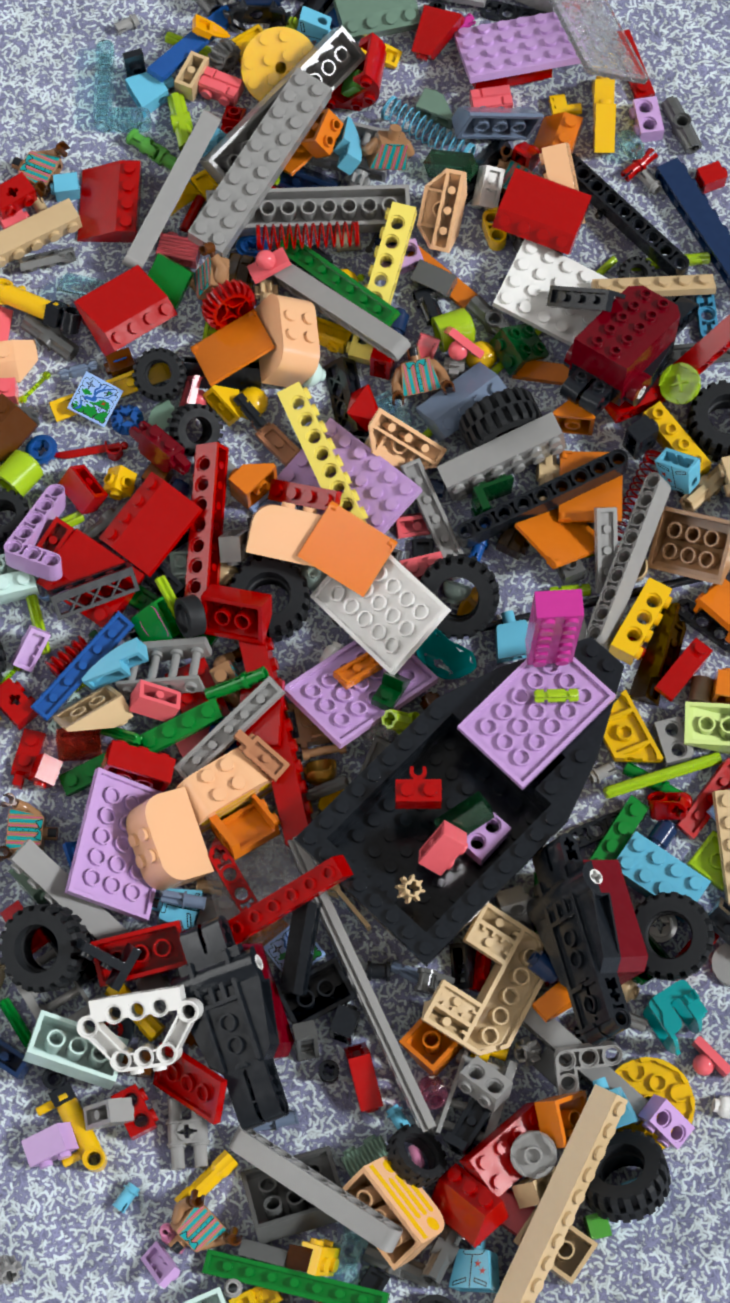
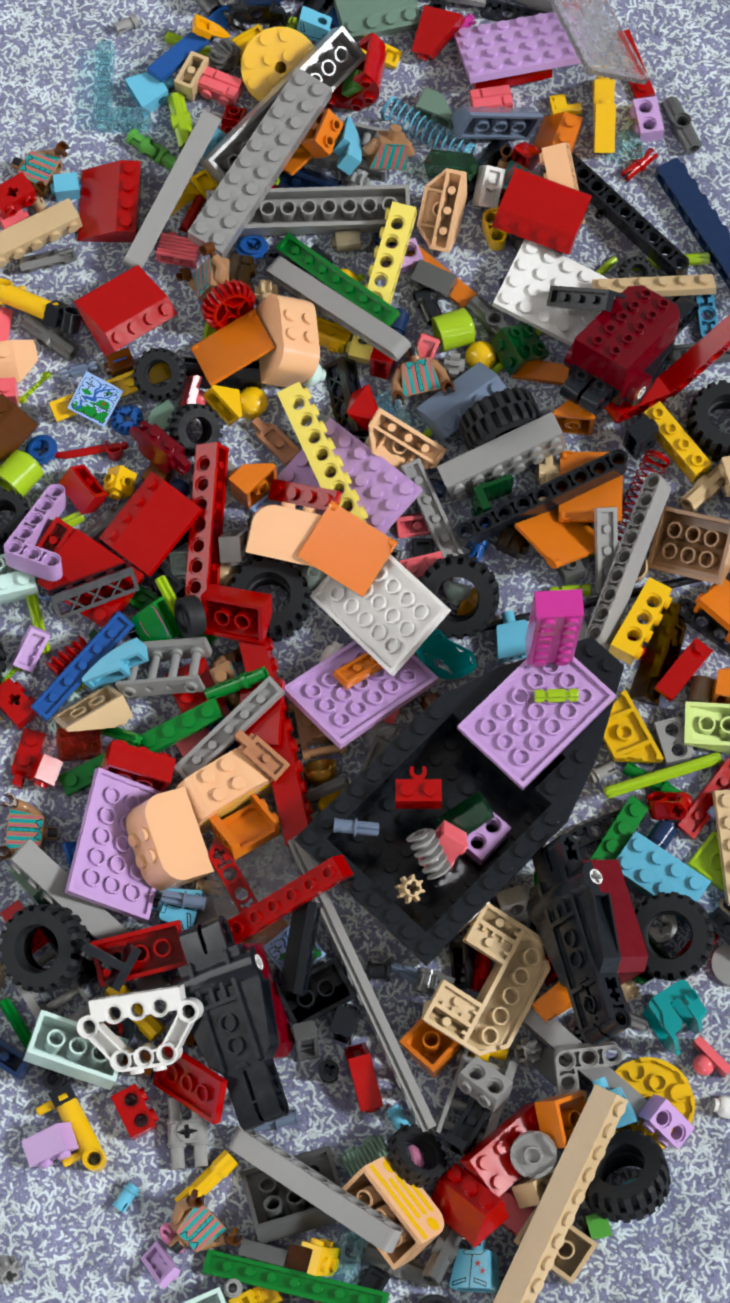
clear light blue piece [57,272,108,296] -> none
light grey slope [83,1097,134,1131] -> none
black plate [122,48,146,78] -> none
coral brick [129,679,181,722] -> none
green tile [148,253,194,309] -> none
black axle [233,393,267,430] -> none
coral tile [246,247,292,284] -> none
red piece [256,221,359,251] -> none
tan flag [327,884,371,931] -> none
dark green slope [371,672,410,710] -> none
lime piece [381,709,420,735] -> none
clear pink head [417,1075,448,1110] -> none
coral tile [444,326,484,361] -> none
dark blue brick [527,950,558,984] -> none
light grey pin [638,169,662,195] -> none
medium azure torso [655,447,700,497] -> none
lime tile [659,362,701,405] -> none
red brick [694,160,728,194] -> none
none -> sand blue axle [333,818,379,837]
none -> light grey piece [406,828,451,880]

